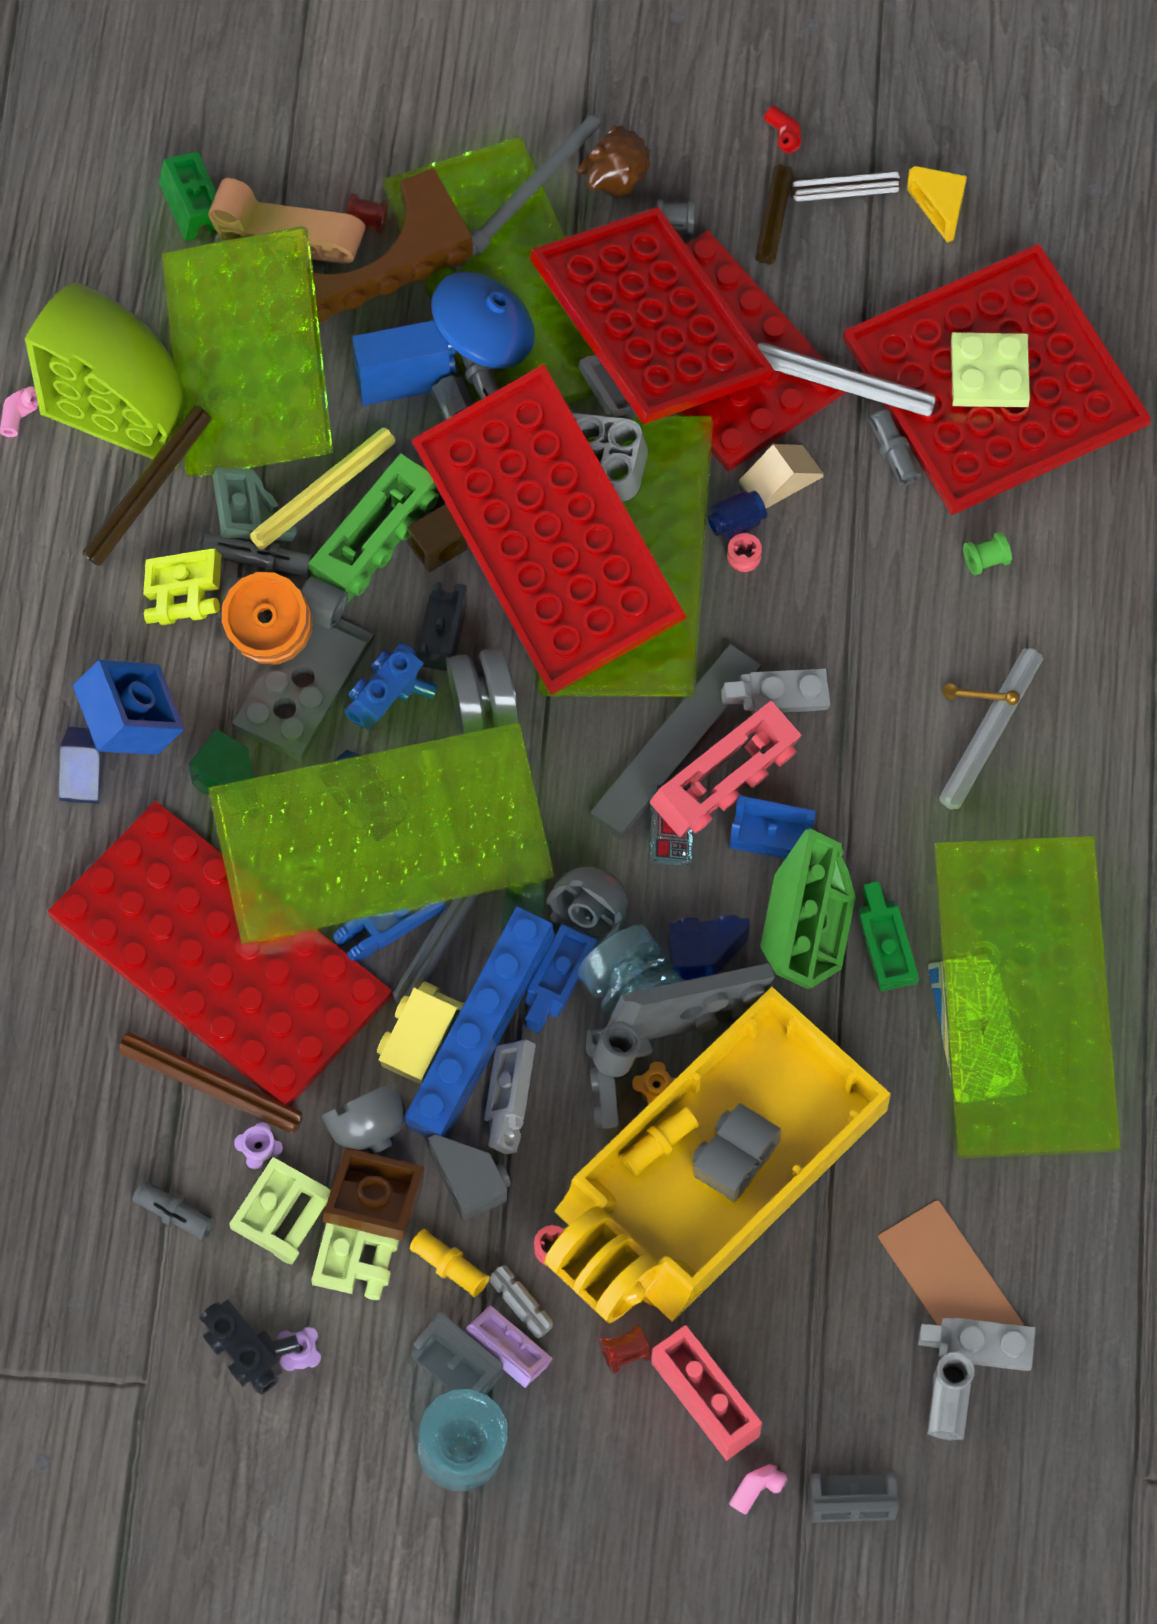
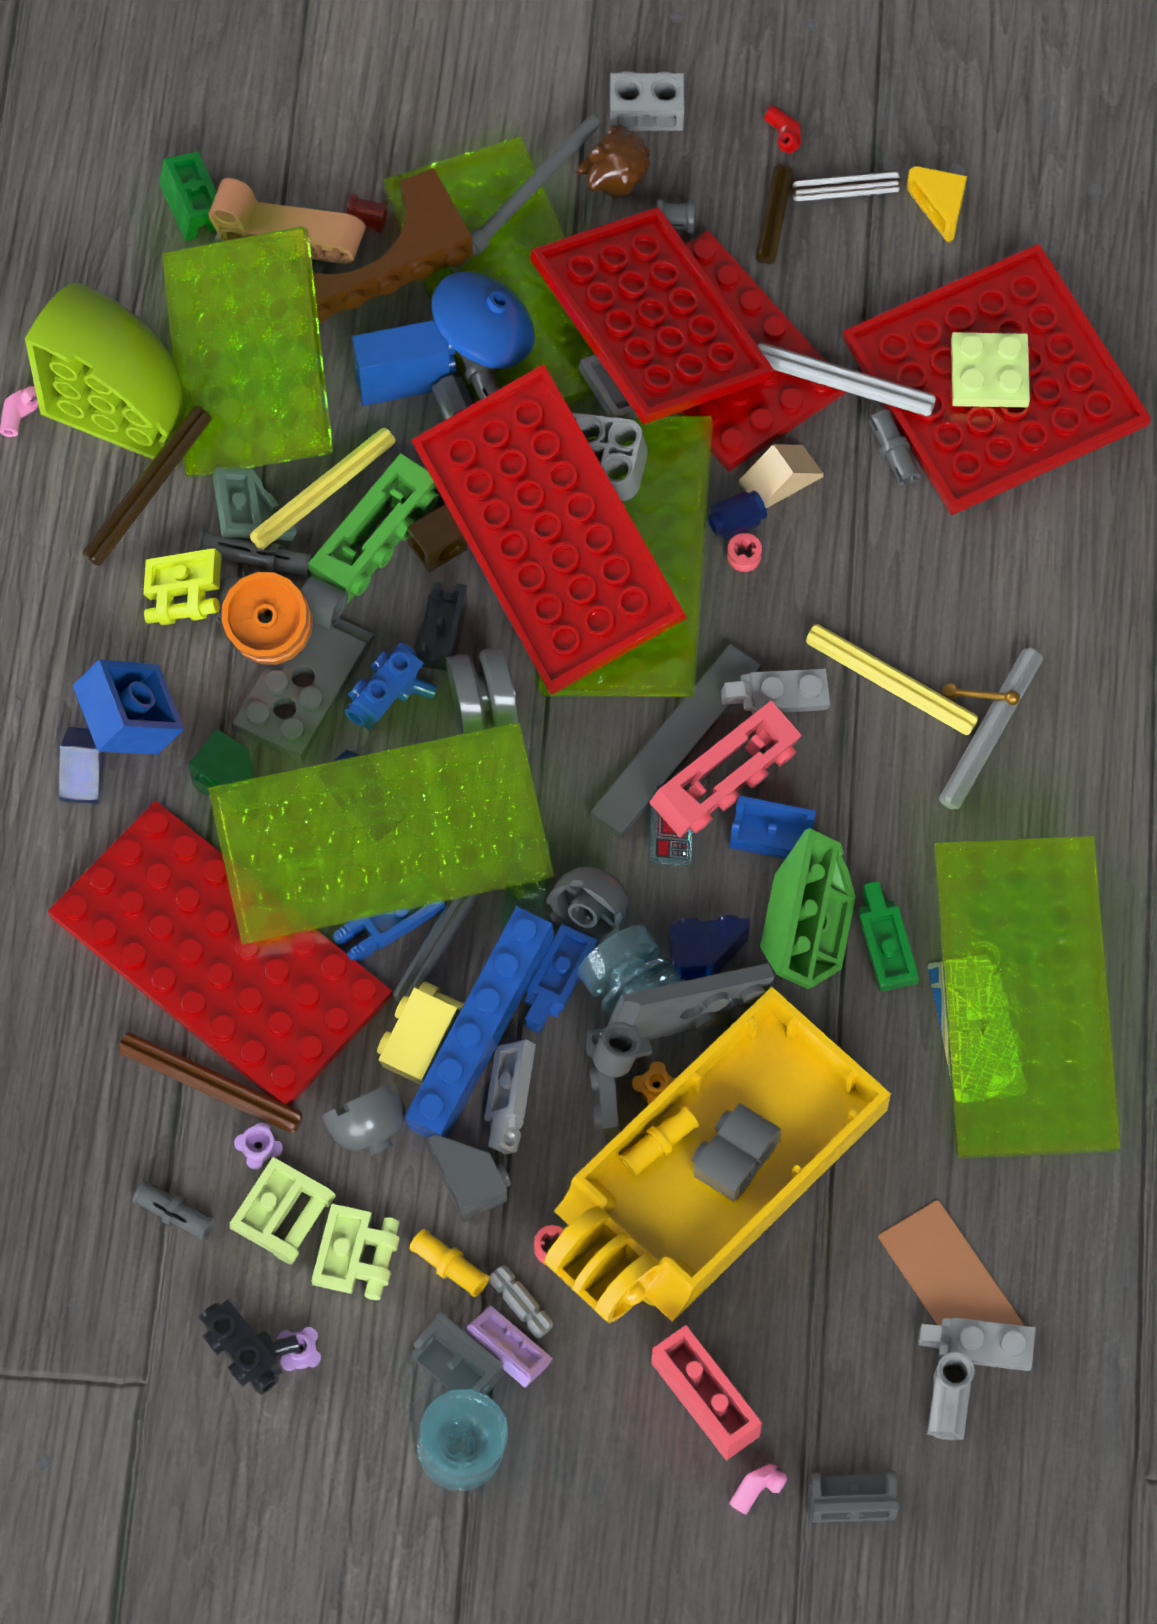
reddish brown plate [323,1148,424,1241] -> none
clear red bush [599,1324,652,1374] -> none
bright green bush [963,531,1012,576] -> none
none -> light grey brick [610,71,684,131]
none -> light yellow axle [806,624,978,735]

